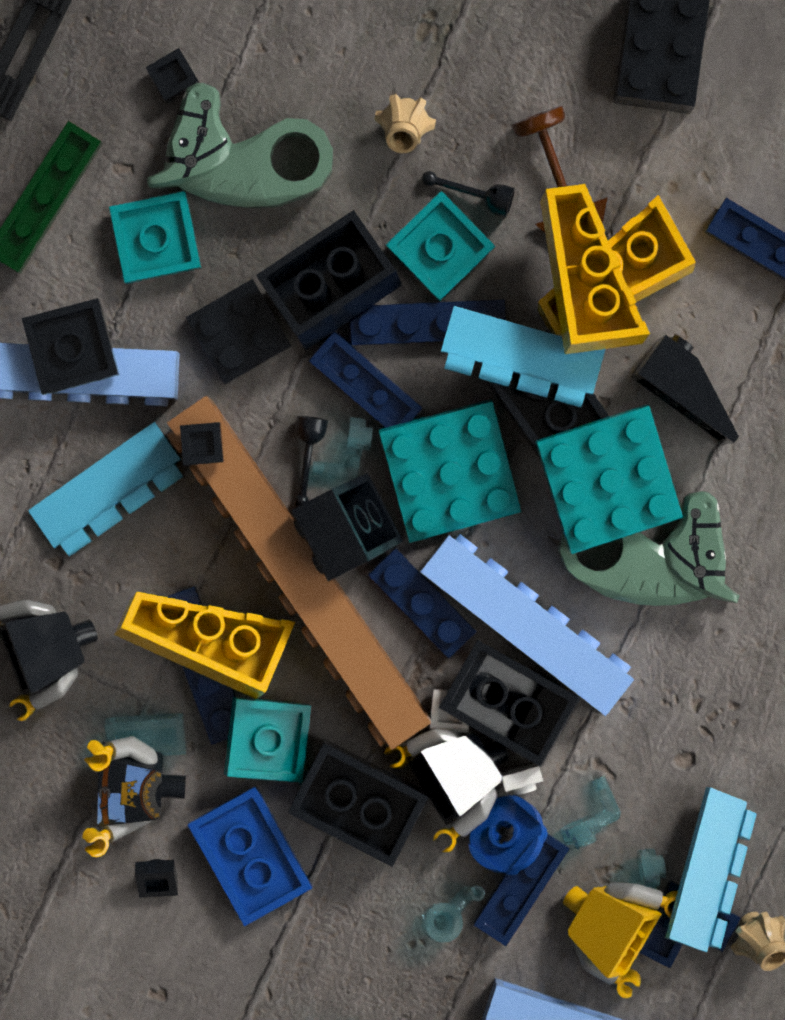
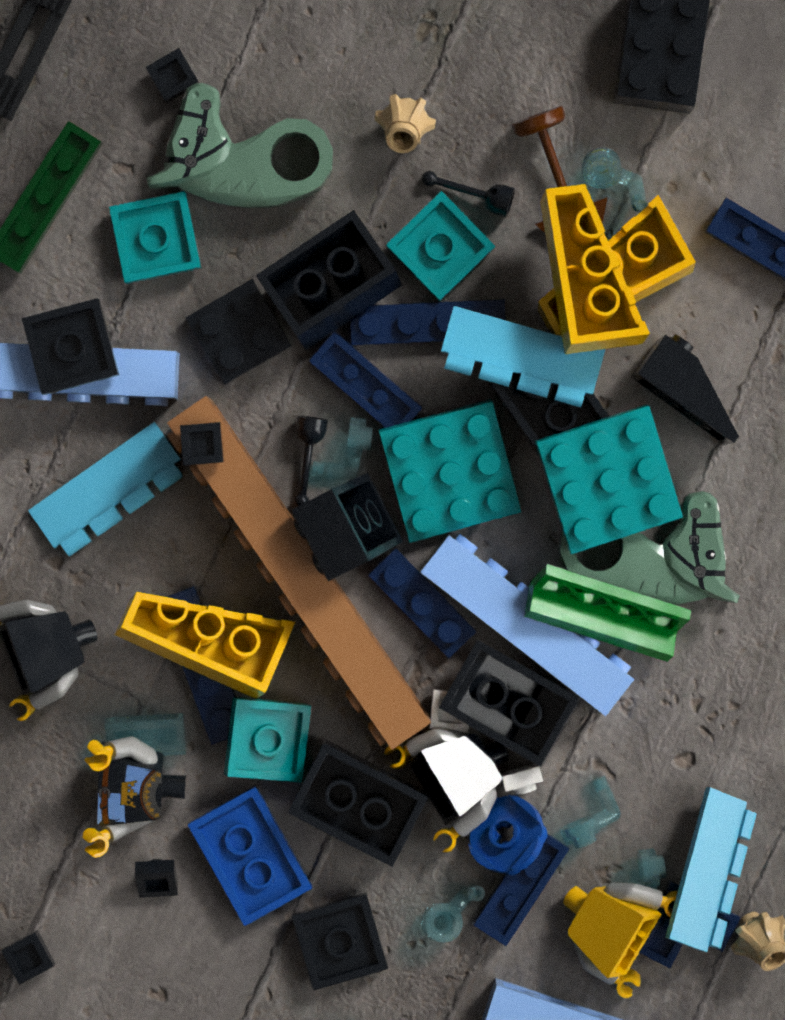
none -> black plate [1,930,56,985]
none -> black plate [292,892,388,991]
none -> green fence [524,564,691,662]
none -> clear light blue plate [582,148,647,212]

